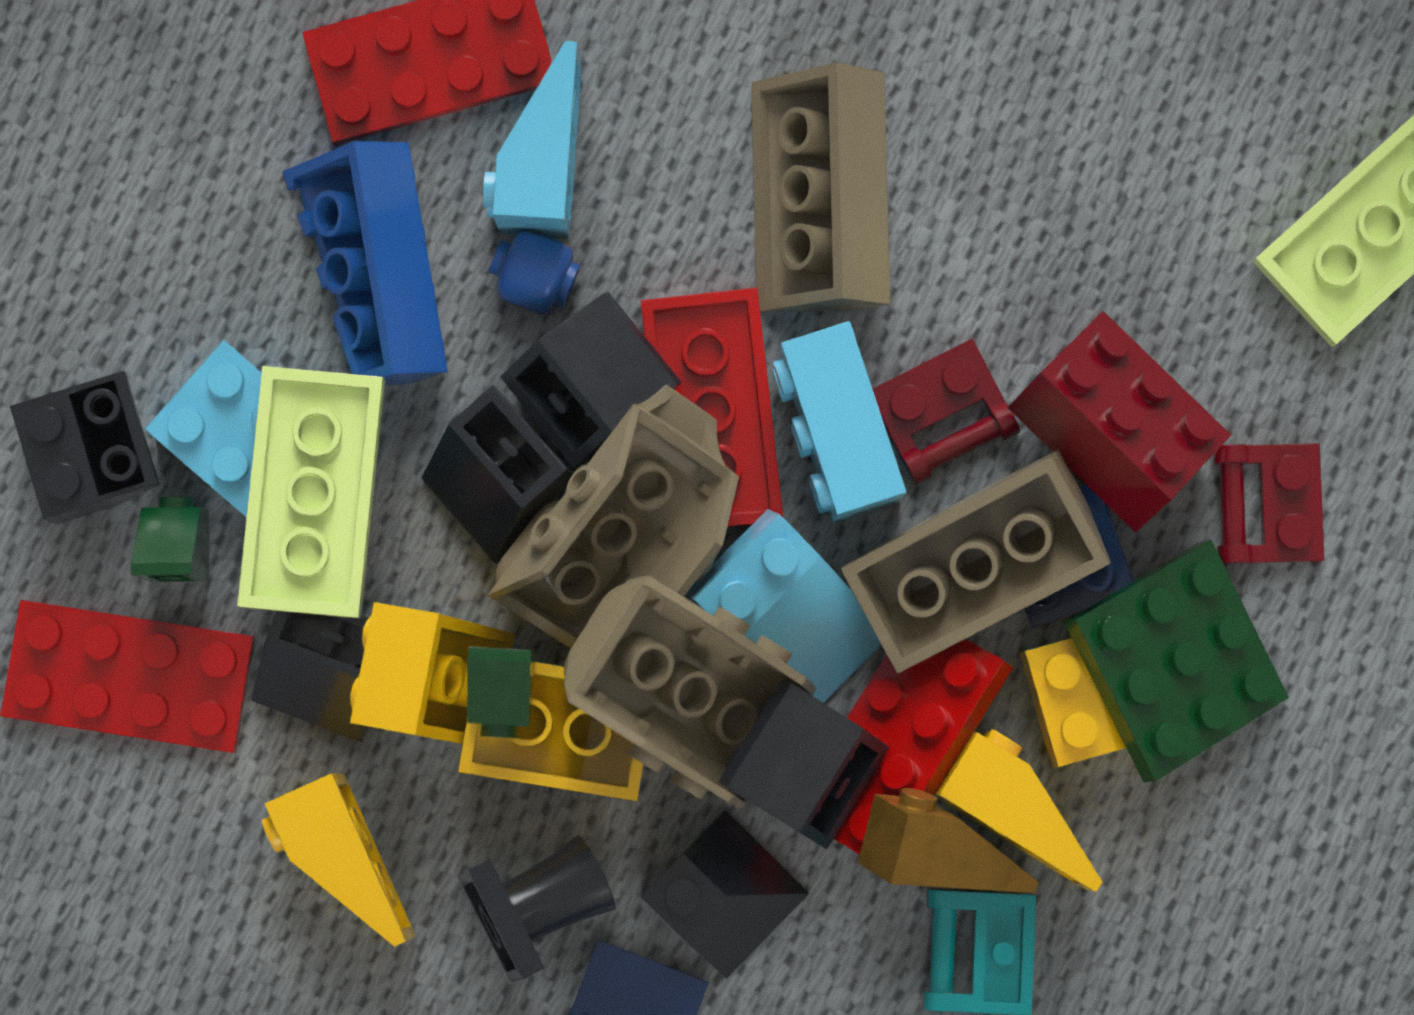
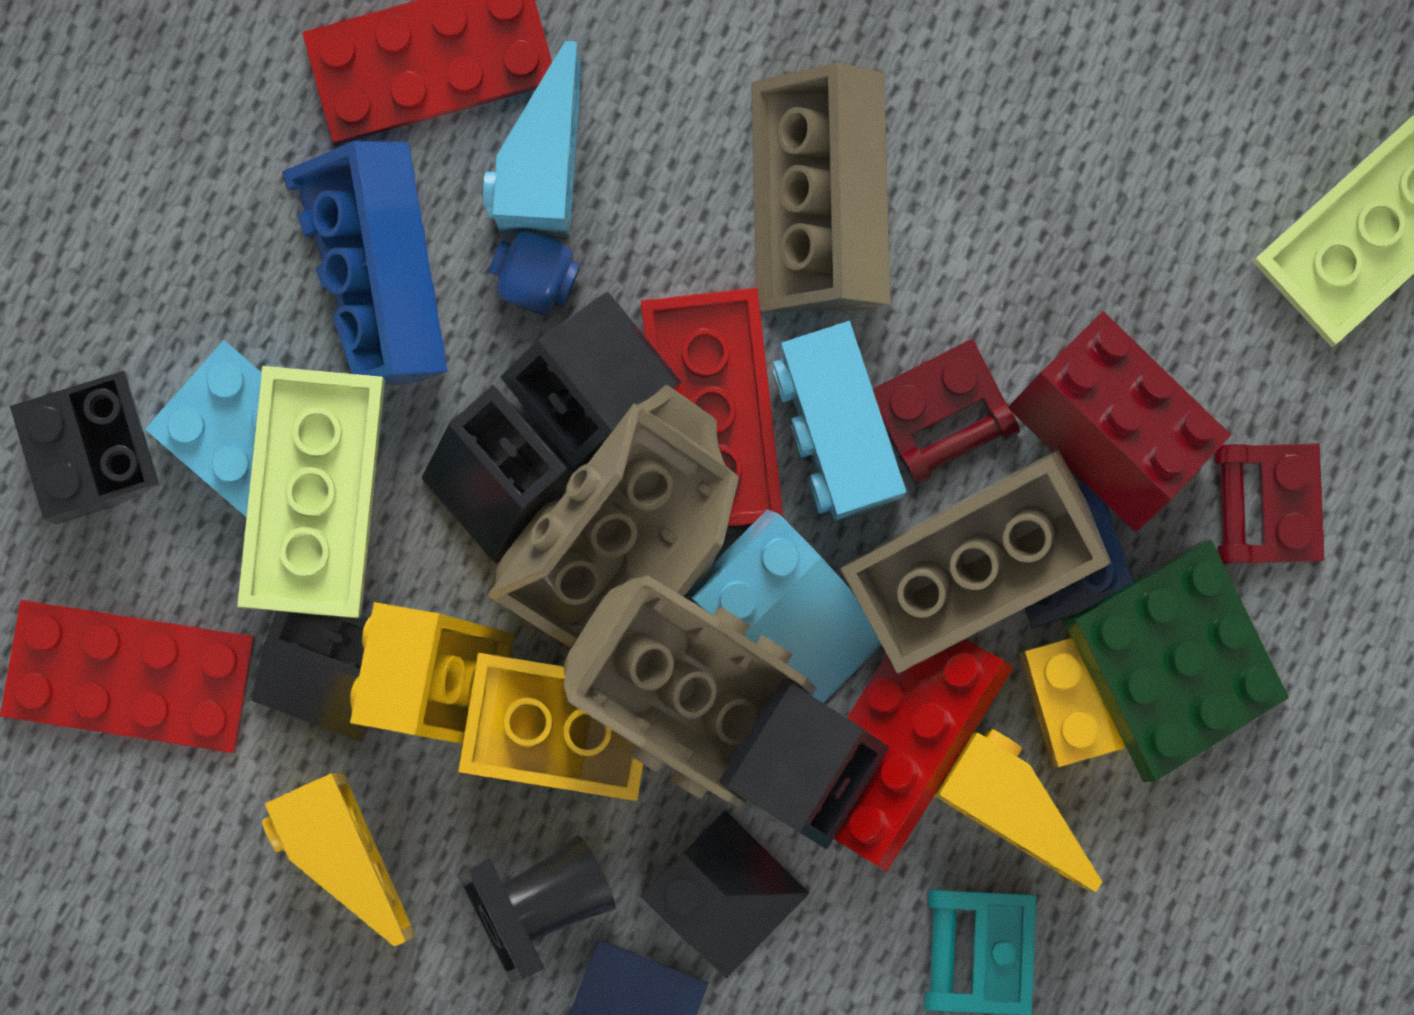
dark green slope [131,496,209,582] -> none
dark green slope [467,646,535,738] -> none
pearl gold slope [858,788,1039,893] -> none

